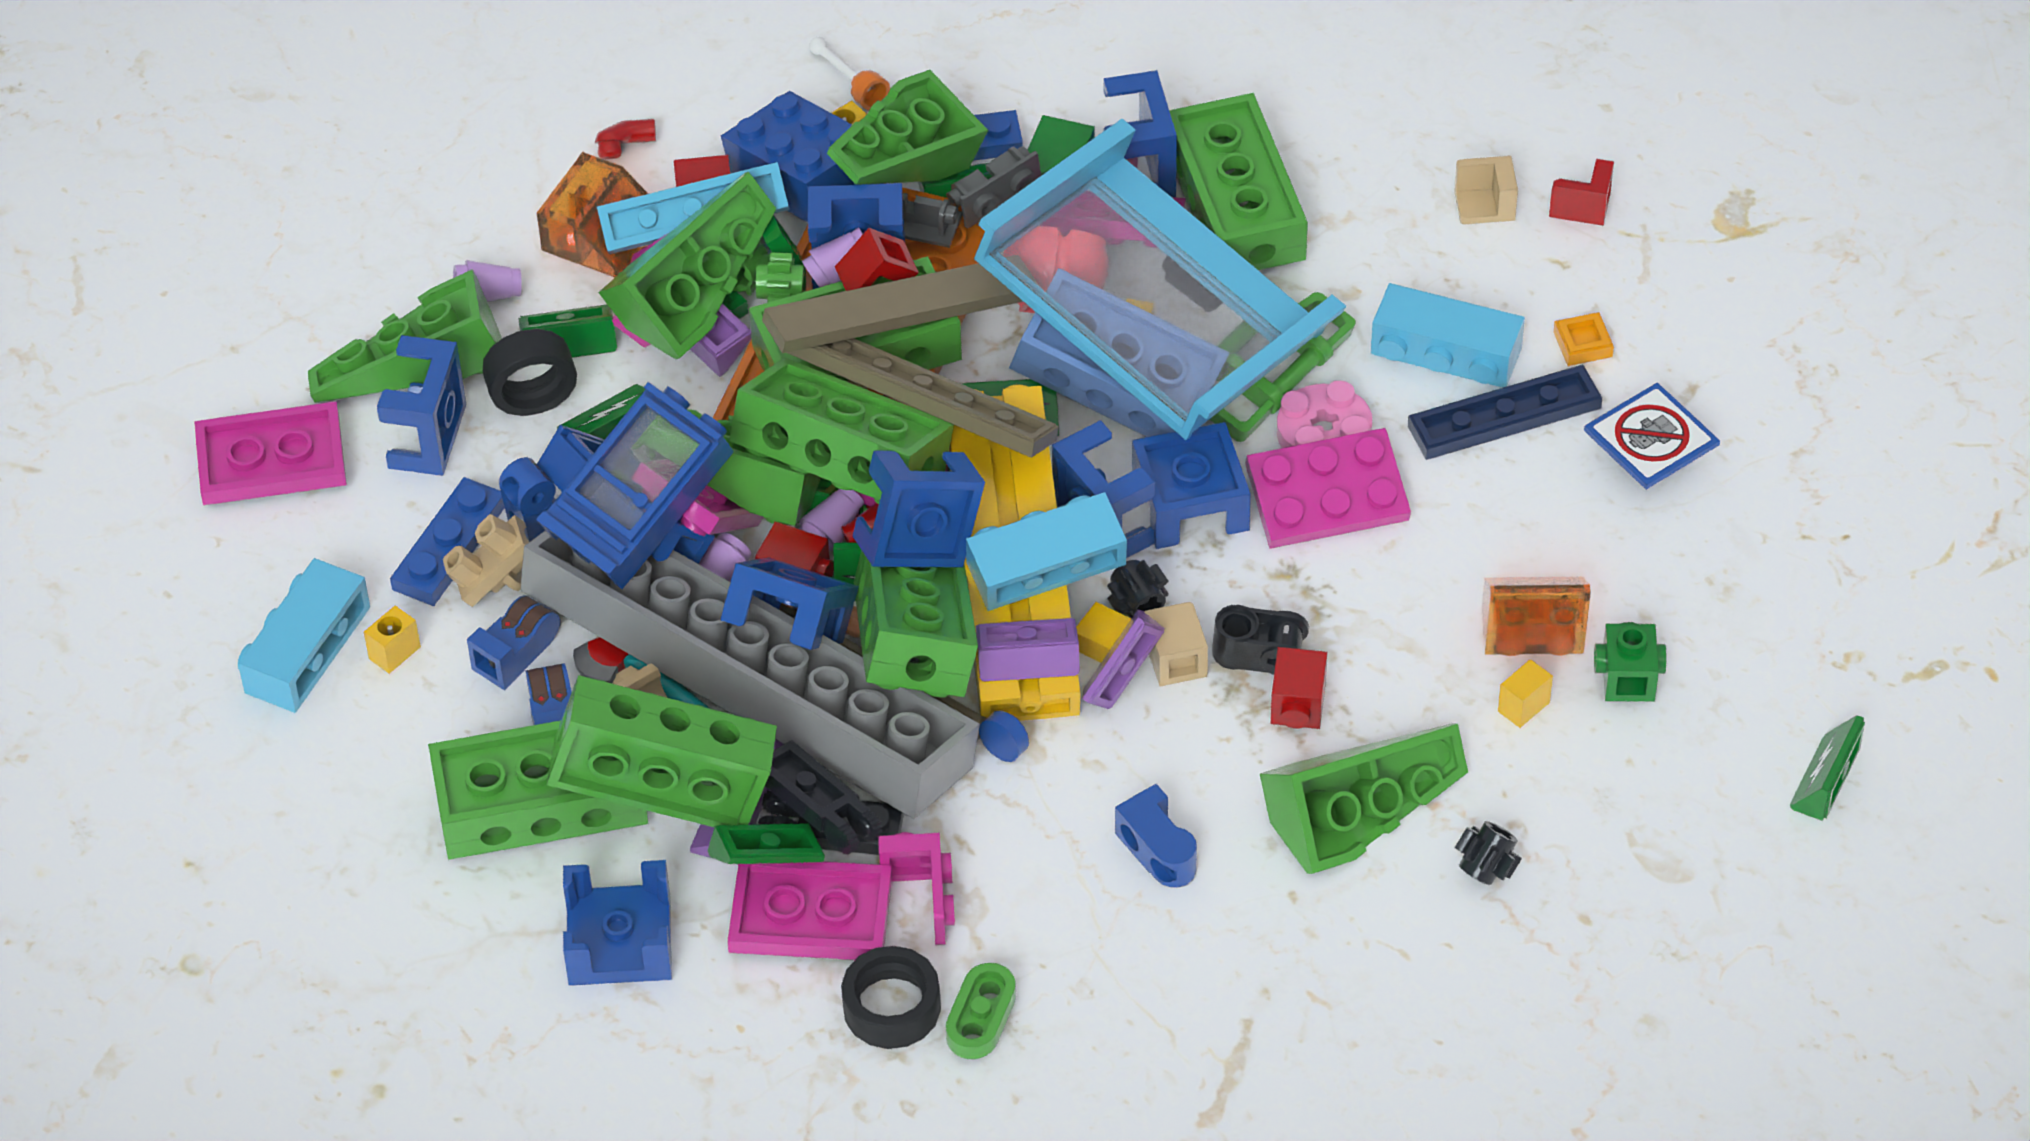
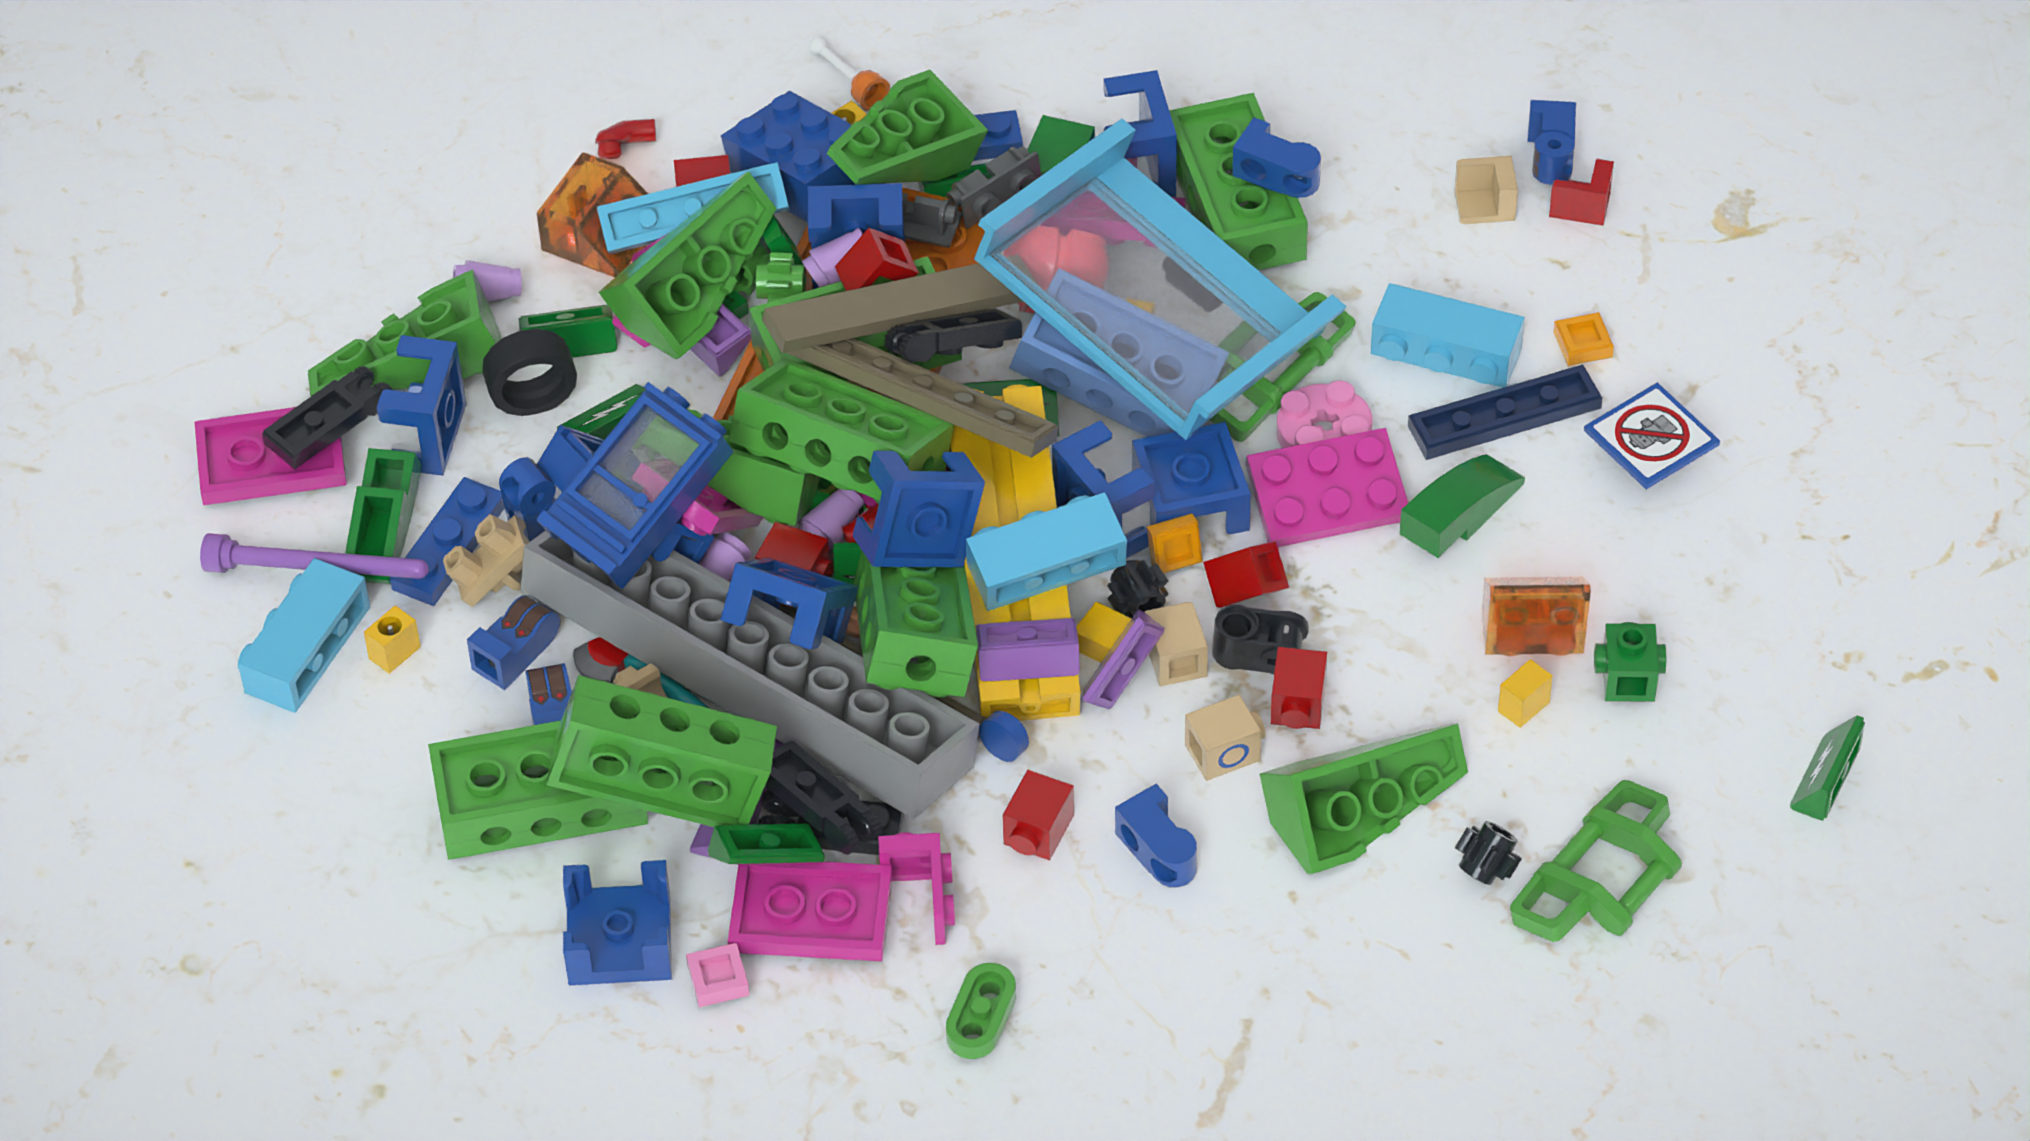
black tyre [841,946,941,1049] -> none
none -> medium lavender piece [200,533,429,579]
none -> black hinge [262,366,393,469]
none -> green slope [345,448,422,584]
none -> bright pink plate [686,943,749,1007]
none -> black hinge [883,308,1022,363]
none -> red brick [1003,769,1074,861]
none -> light orange tile [1147,513,1203,573]
none -> tan brick [1185,694,1266,781]
none -> red panel [1203,541,1290,608]
none -> blue leg [1232,117,1321,198]
none -> green slope [1400,454,1525,558]
none -> bright green bar [1510,780,1682,942]
none -> blue leg [1527,100,1576,185]

